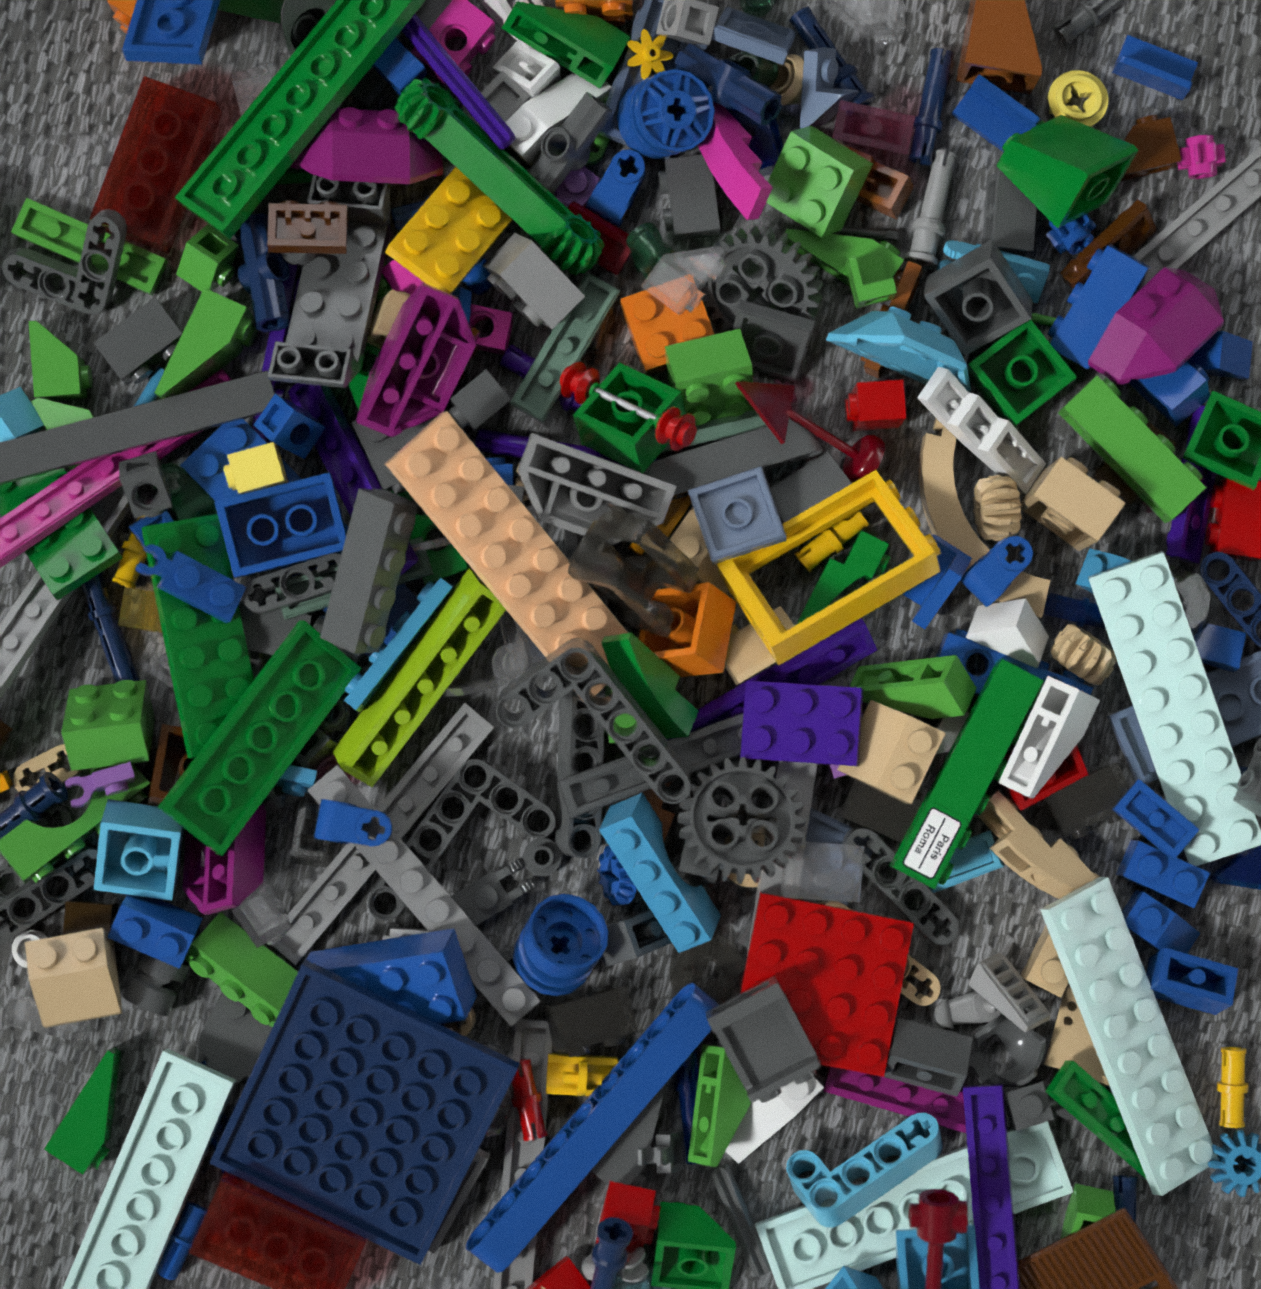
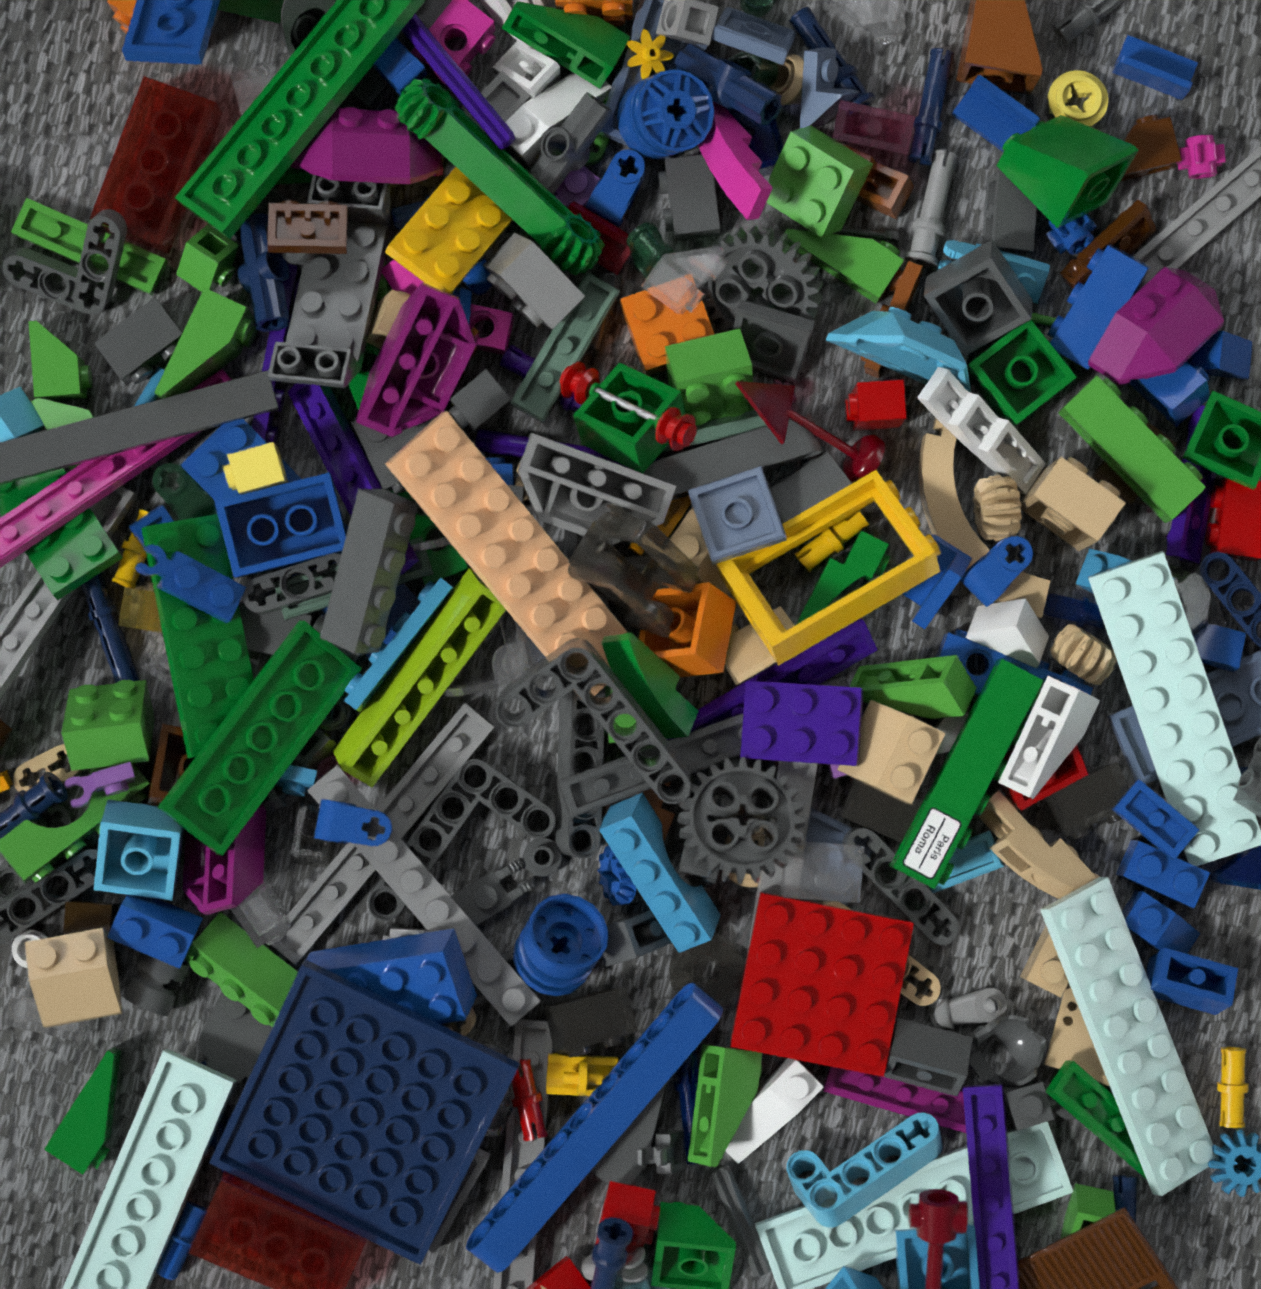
dark grey brick [119,451,172,518] -> none
blue brick [254,393,326,459] -> none
dark grey panel [705,976,821,1103] -> none
bright green panel [845,255,897,308] -> none
light grey slope [968,952,1051,1033] -> none

